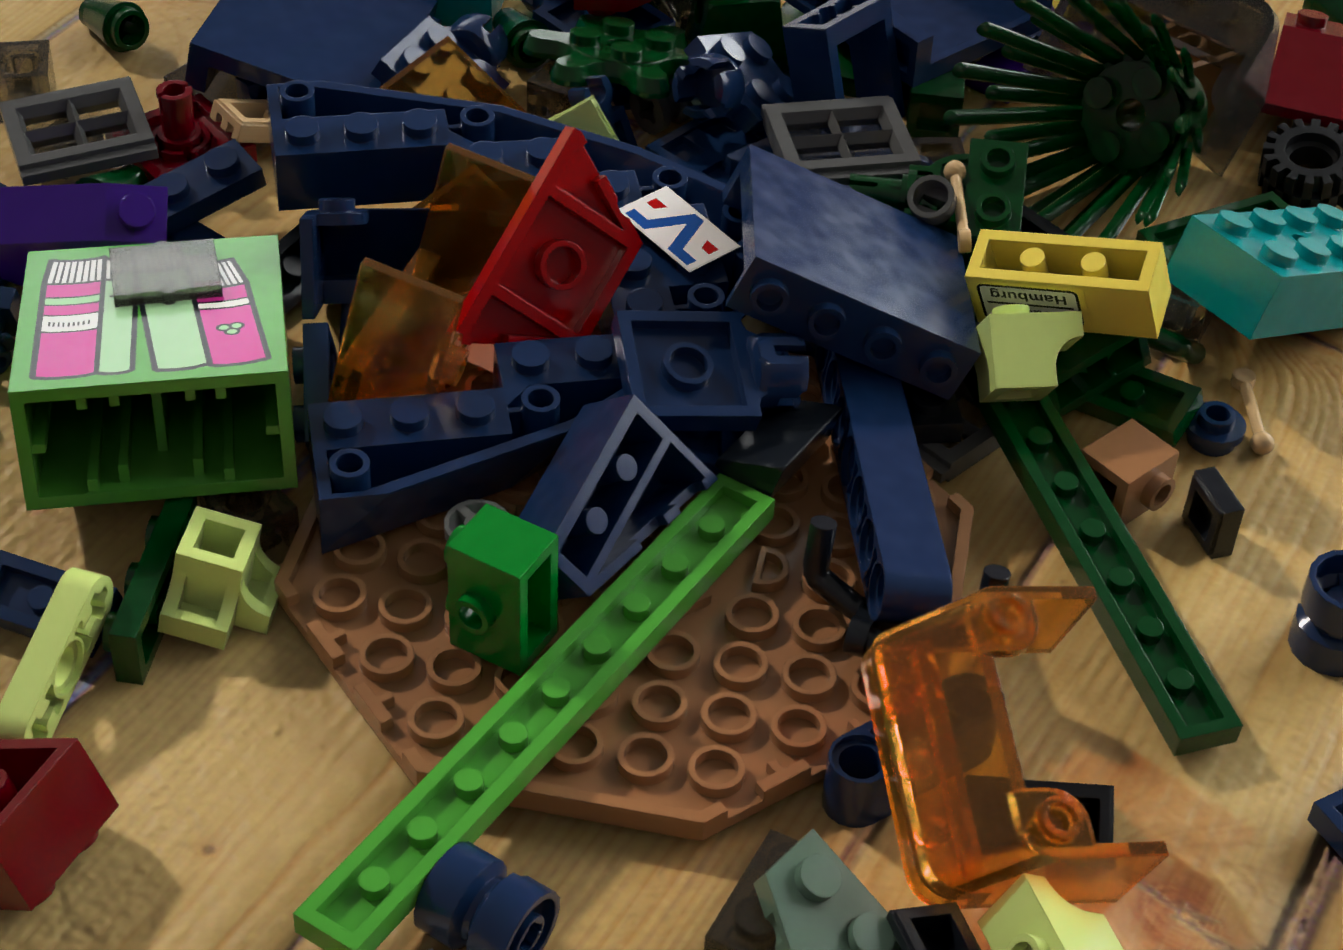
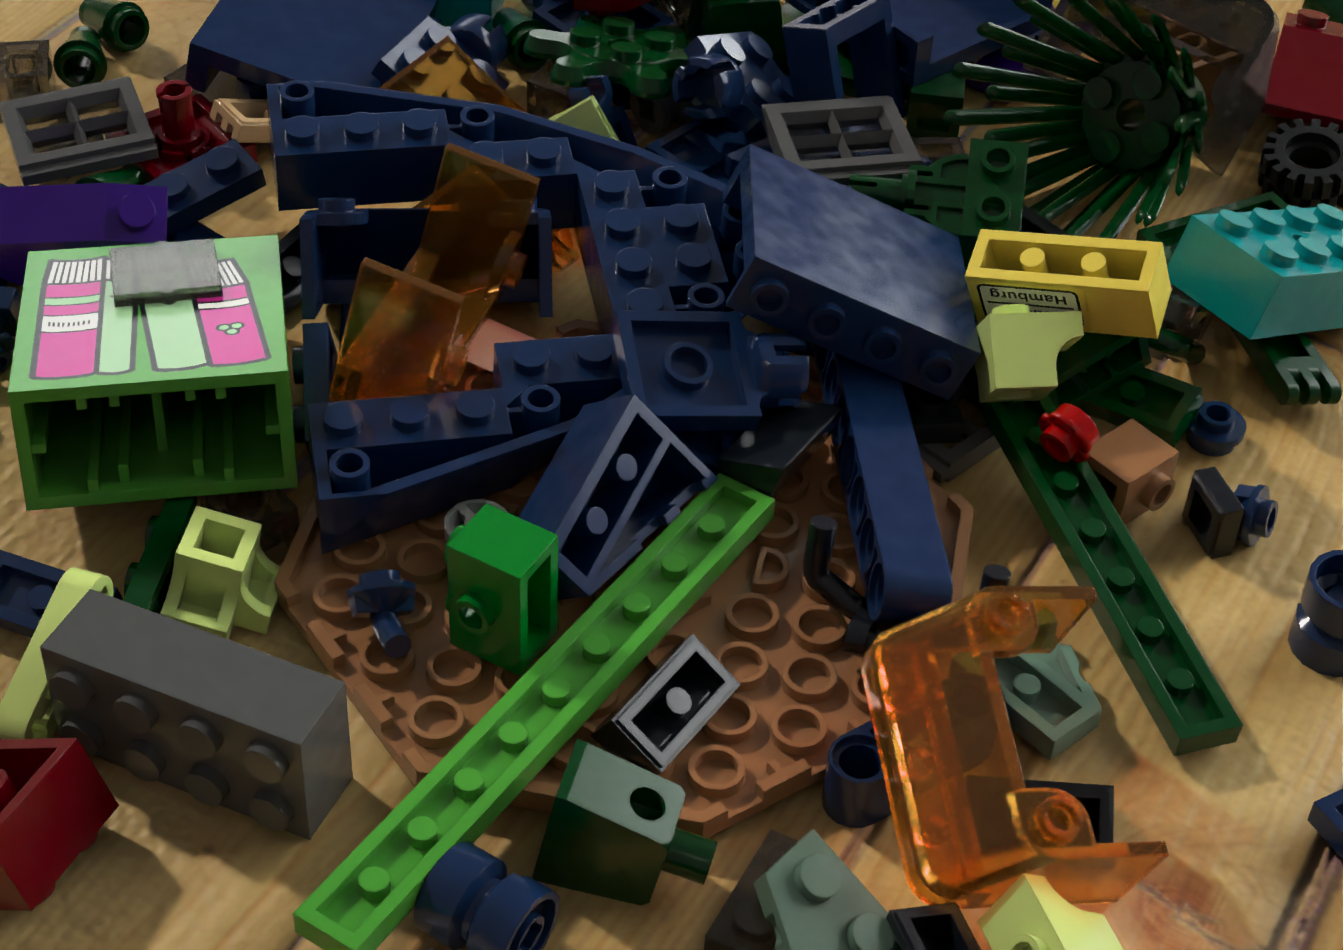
red wing [444,126,643,345] -> none
white sticker [619,186,741,273] -> none
dark grey hinge [907,175,957,227] -> none
tan hinge [943,160,972,253] -> none
tan hinge [1231,368,1274,455] -> none
none -> dark grey brick [40,589,353,840]
none -> dark green cone [53,26,107,88]
none -> dark blue plate [346,570,416,659]
none -> dark green torso [532,739,718,906]
none -> black slope [590,633,741,775]
none -> sand green wing [950,600,1102,760]
none -> red plate [1039,403,1099,463]
none -> dark green hinge [1228,324,1342,405]
none -> dark blue plate [1234,484,1278,547]

